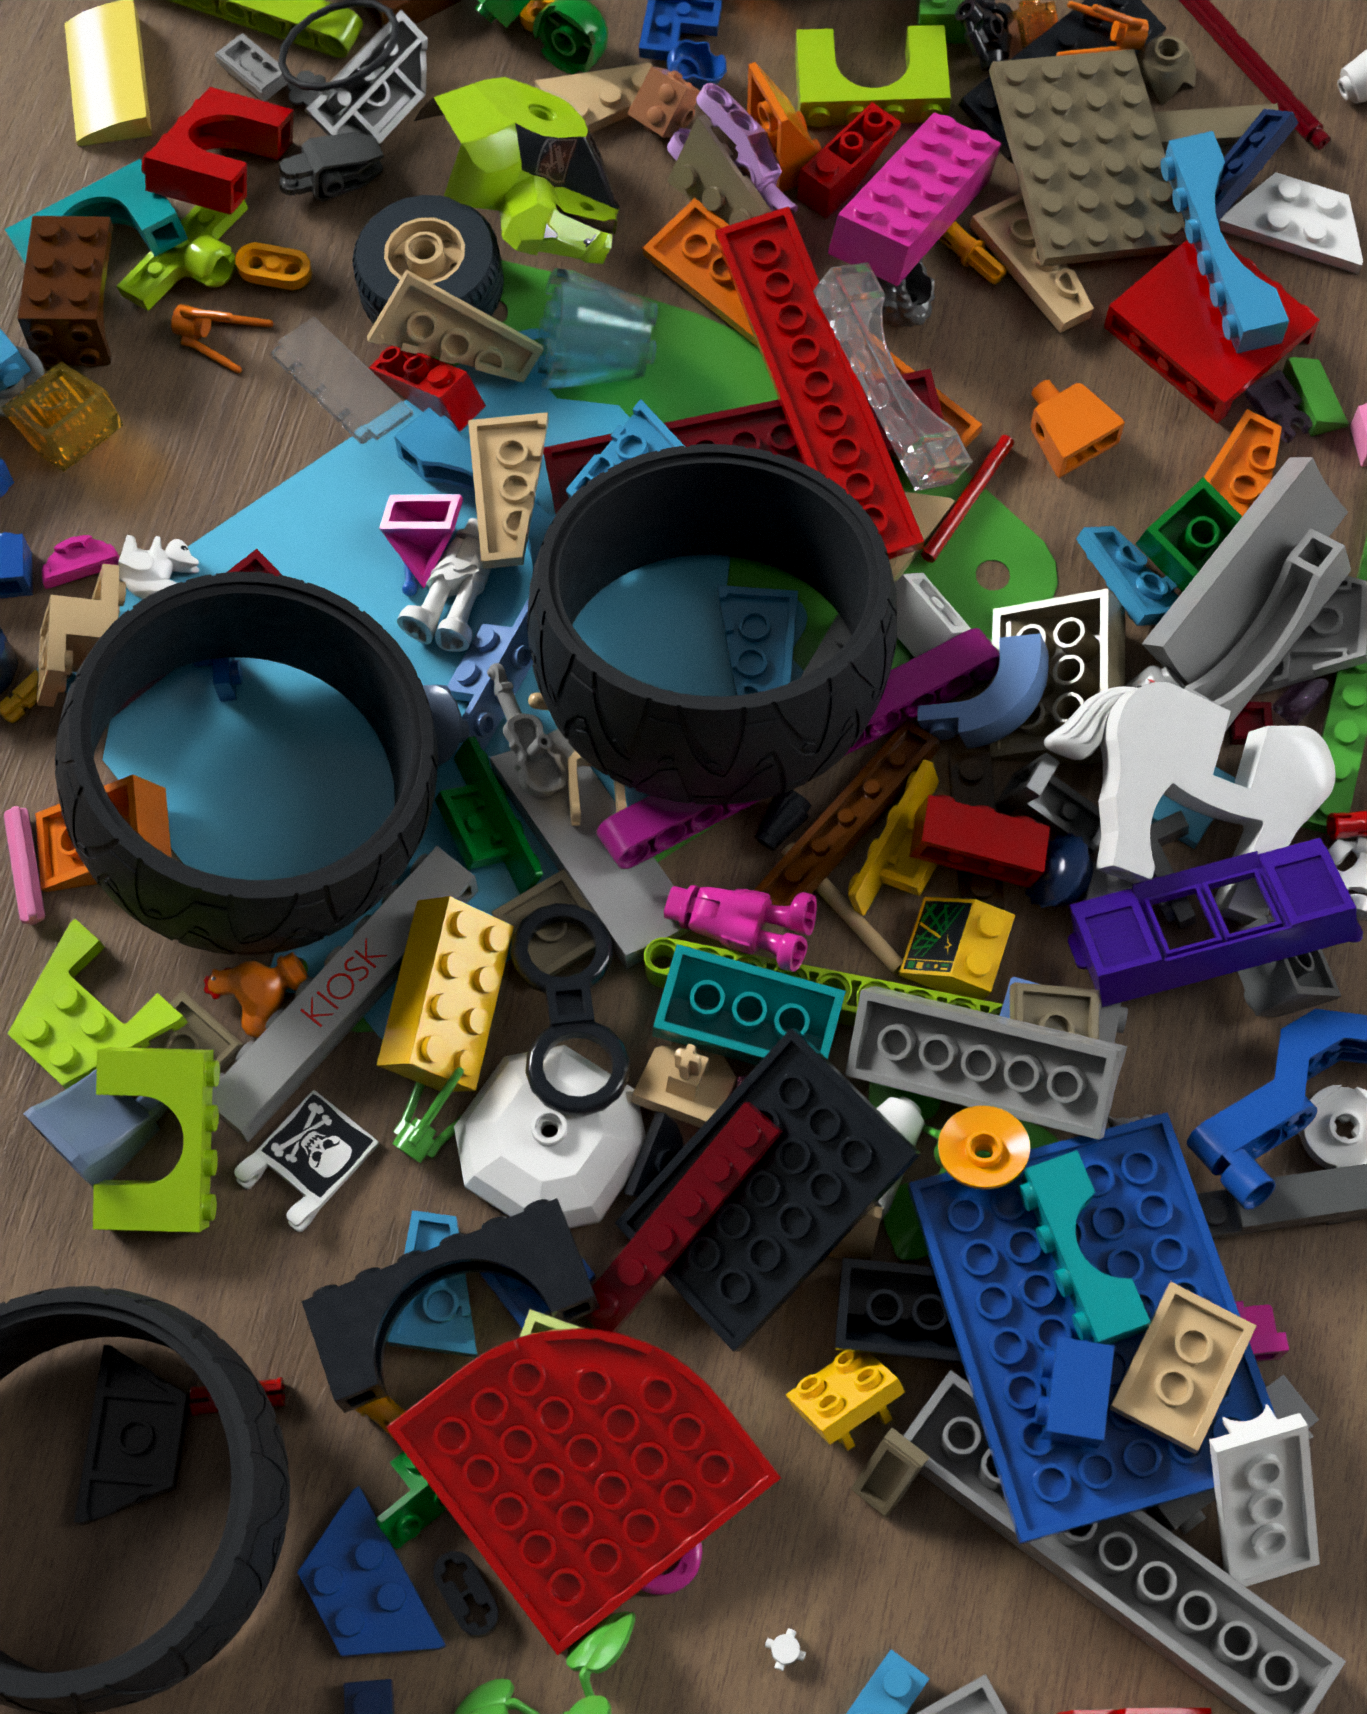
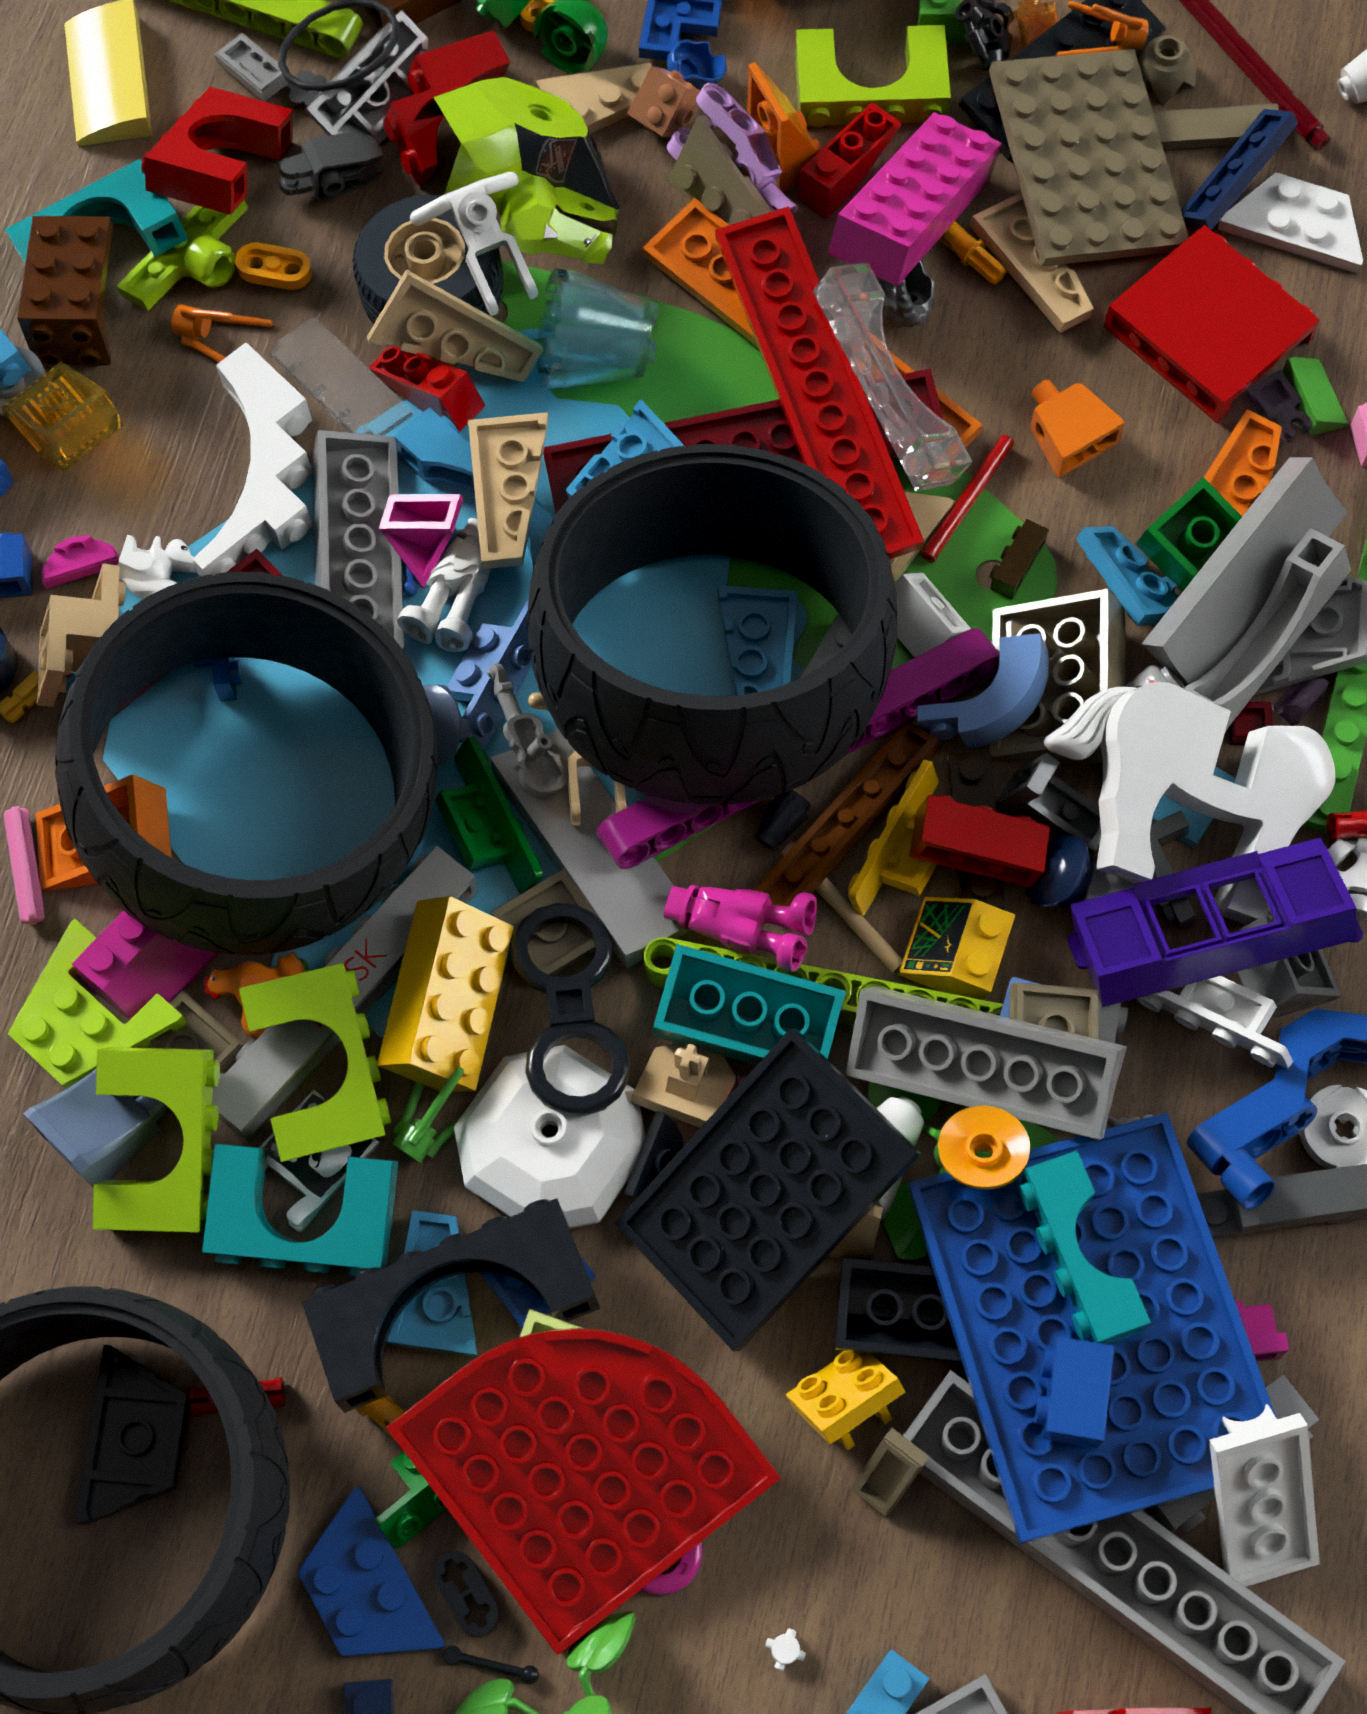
dark red plate [584,1102,783,1333] -> none
tan plate [1109,1282,1257,1454] -> none
dark azure arch [1161,131,1289,353] -> none
none -> dark pink slope [72,910,219,1020]
none -> white arch [192,343,313,577]
none -> teal arch [202,1144,399,1276]
none -> lime arch [239,963,391,1162]
none -> light grey arch [312,430,404,650]
none -> red arch [384,30,510,186]
none -> white piece [410,172,538,316]
none -> black hinge [443,1645,539,1684]
none -> dark brown piece [989,519,1049,600]
none -> white bracket [1137,976,1293,1069]

